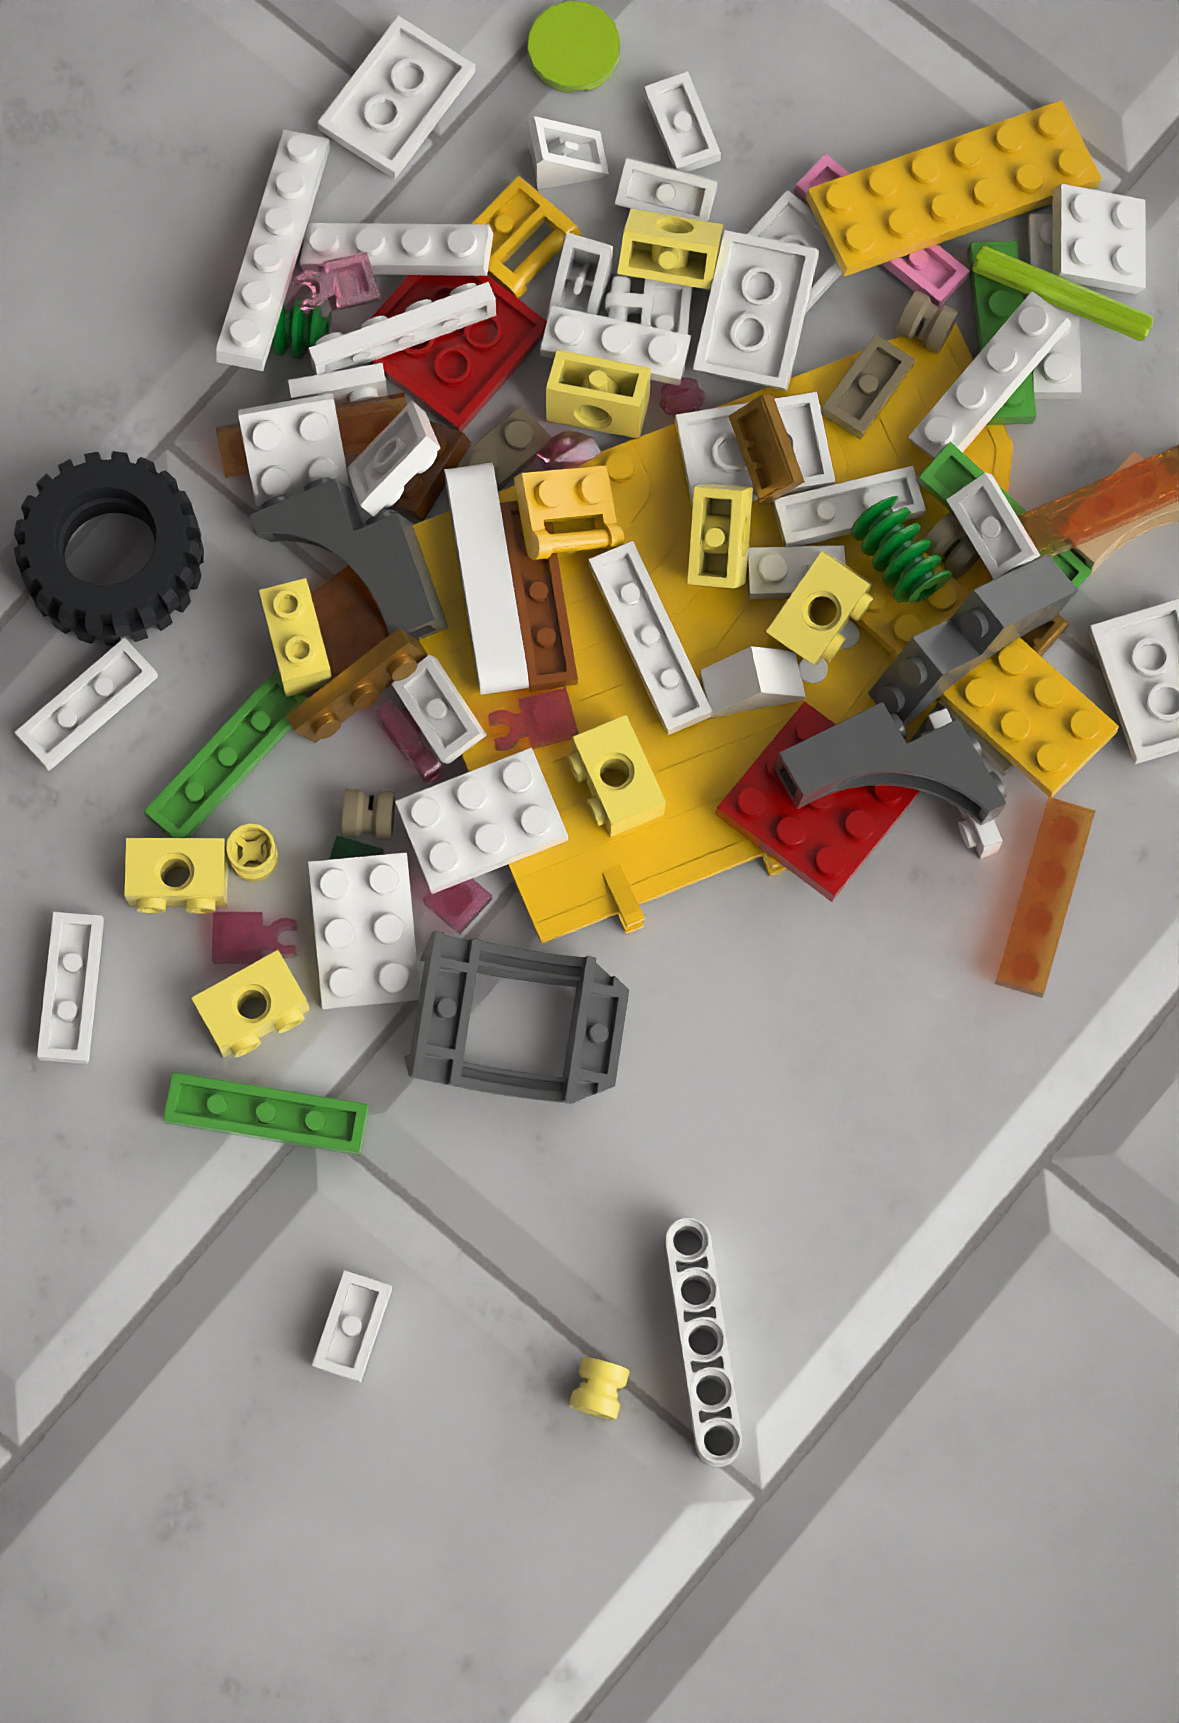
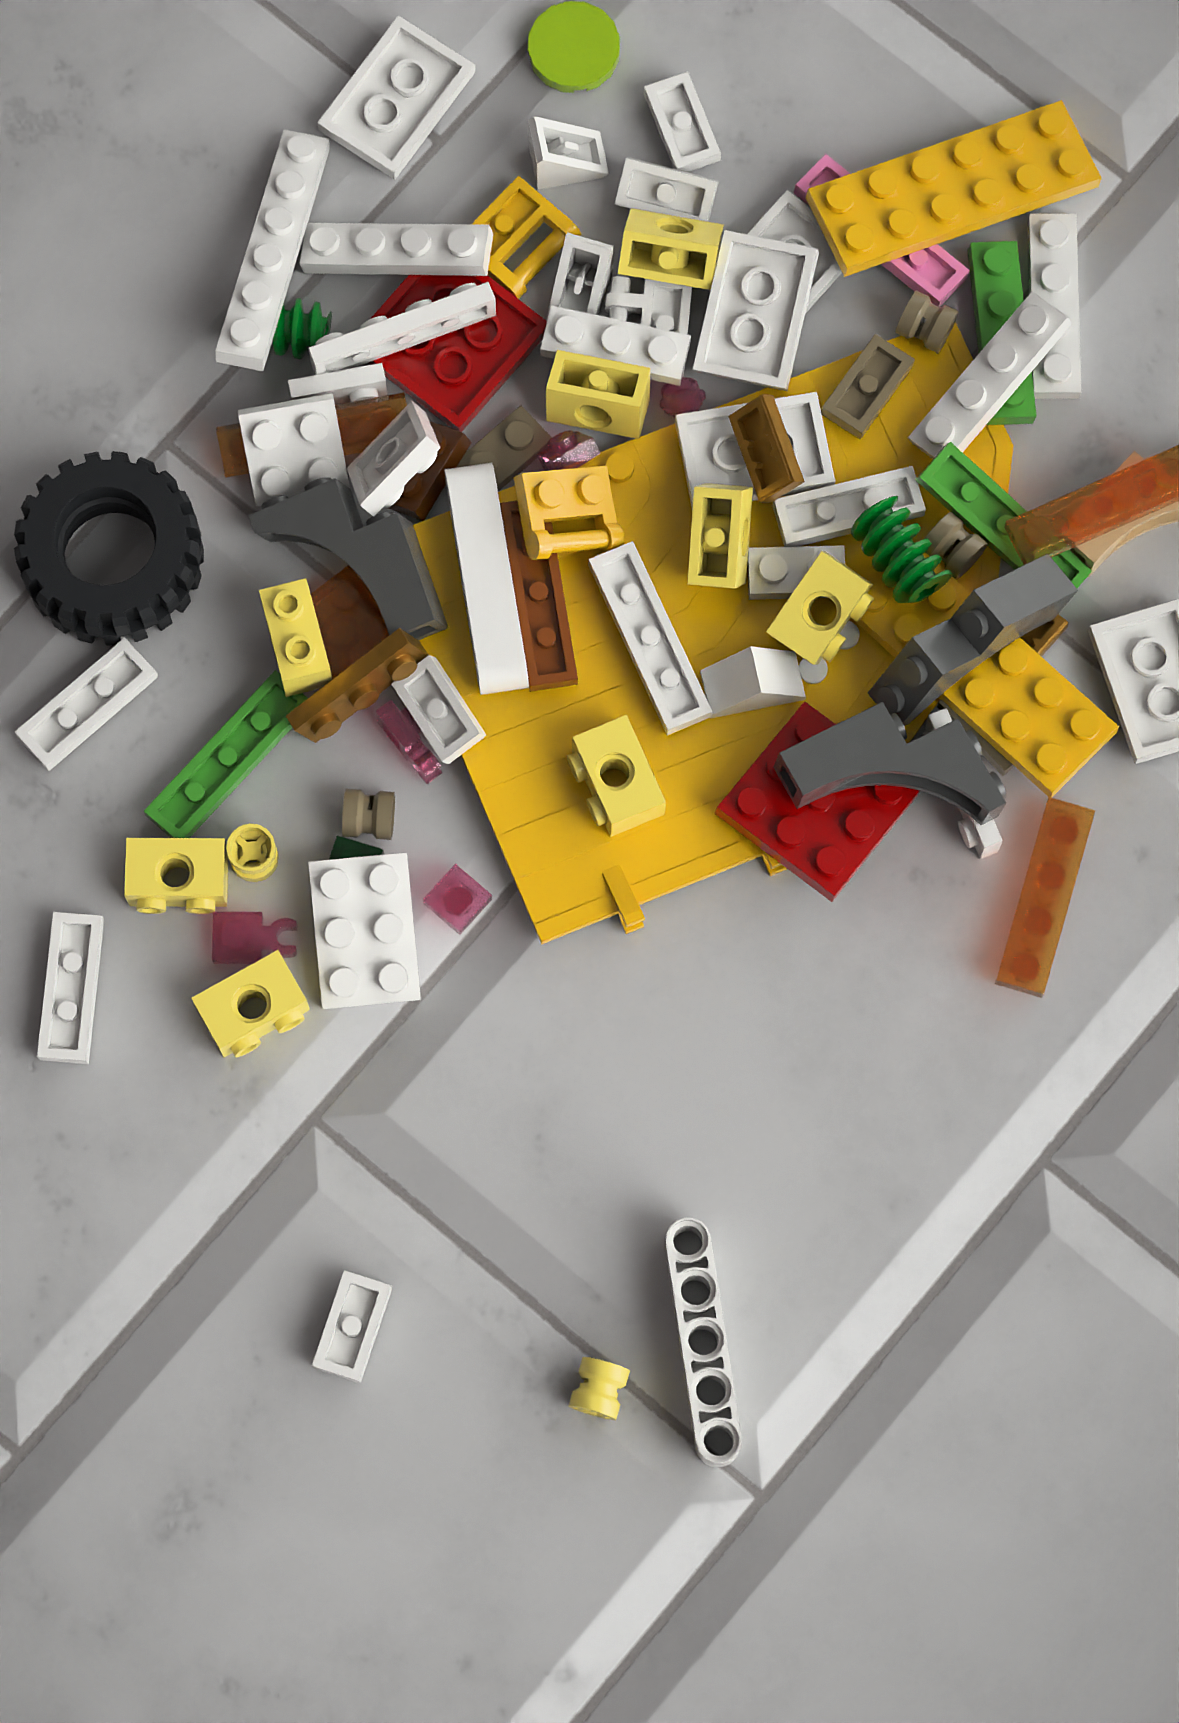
bright green plate [163,1072,369,1156] -> none
clear pink plate [291,252,381,312] -> none
white plate [395,748,568,894] -> none
dark grey wedge [404,931,629,1104] -> none
clear pink plate [488,687,578,751] -> none
white plate [946,472,1040,580] -> none
lime axle [972,246,1153,341] -> none
white plate [1052,184,1145,294] -> none

